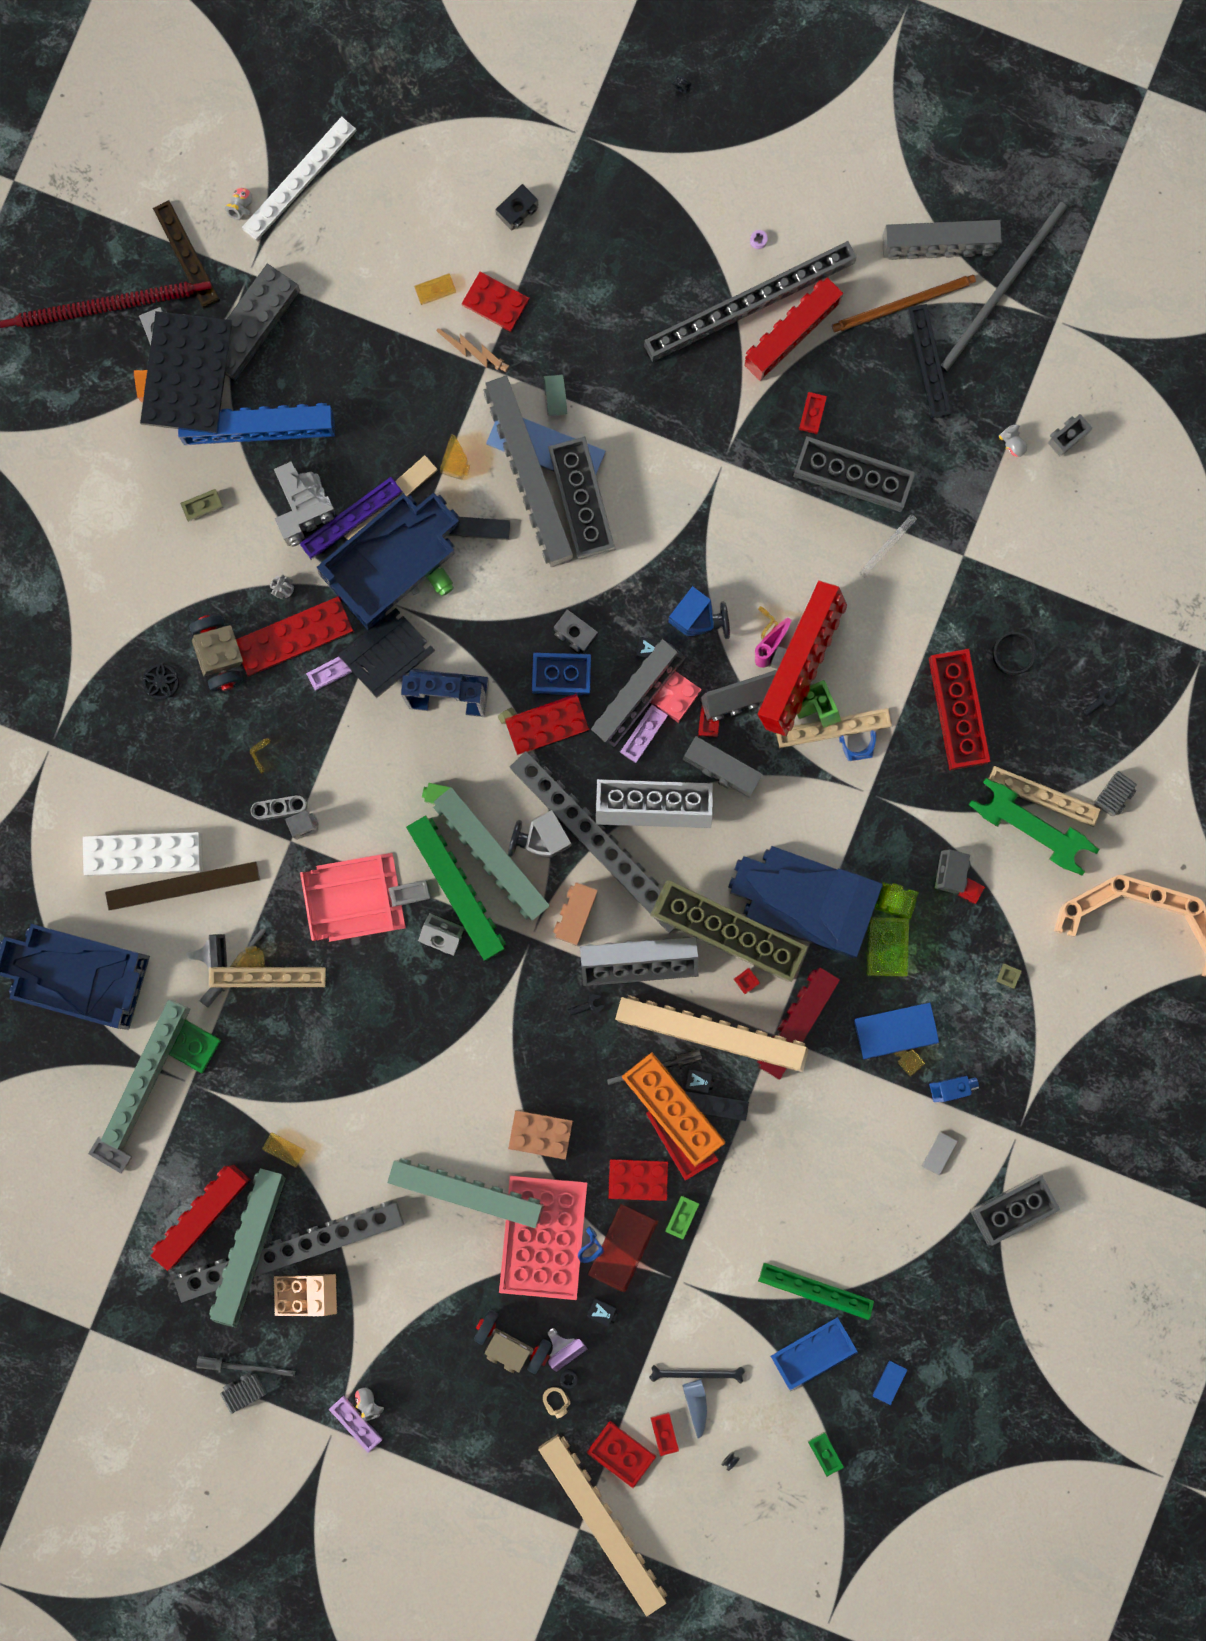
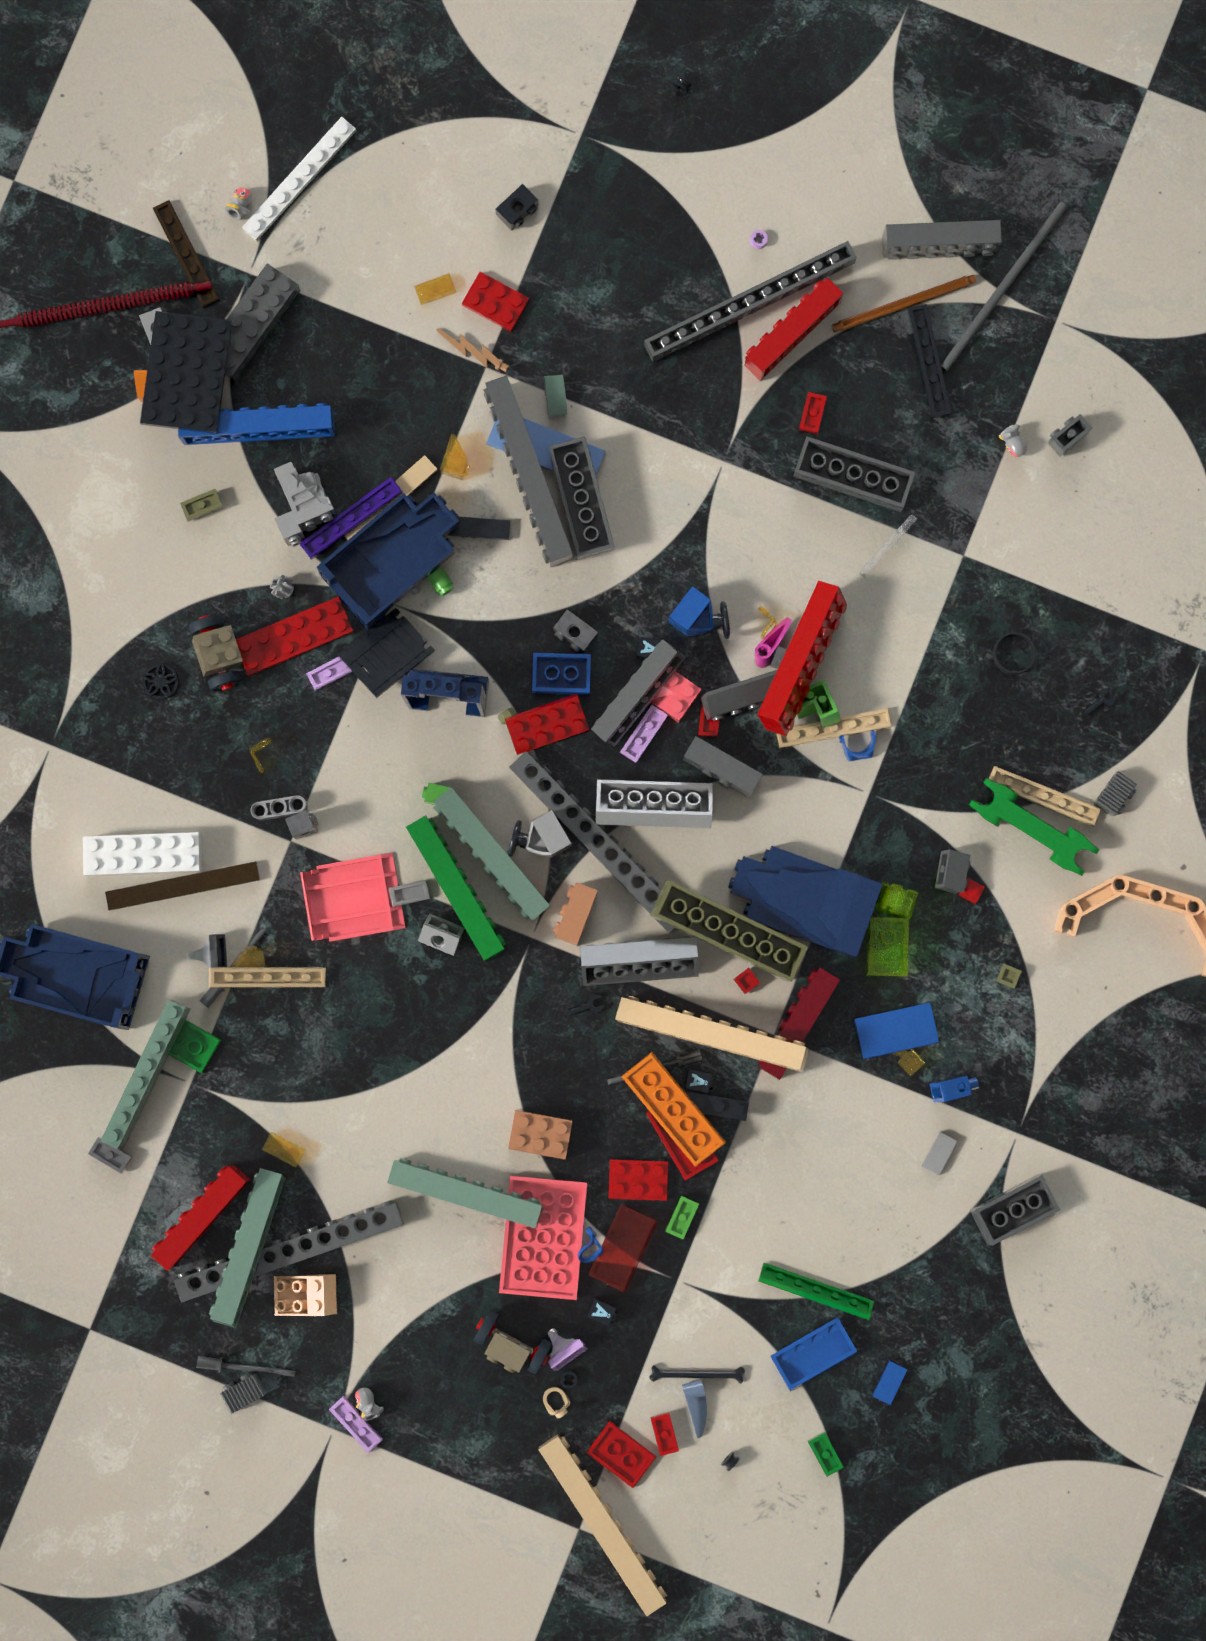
red brick [929,649,990,770] -> none

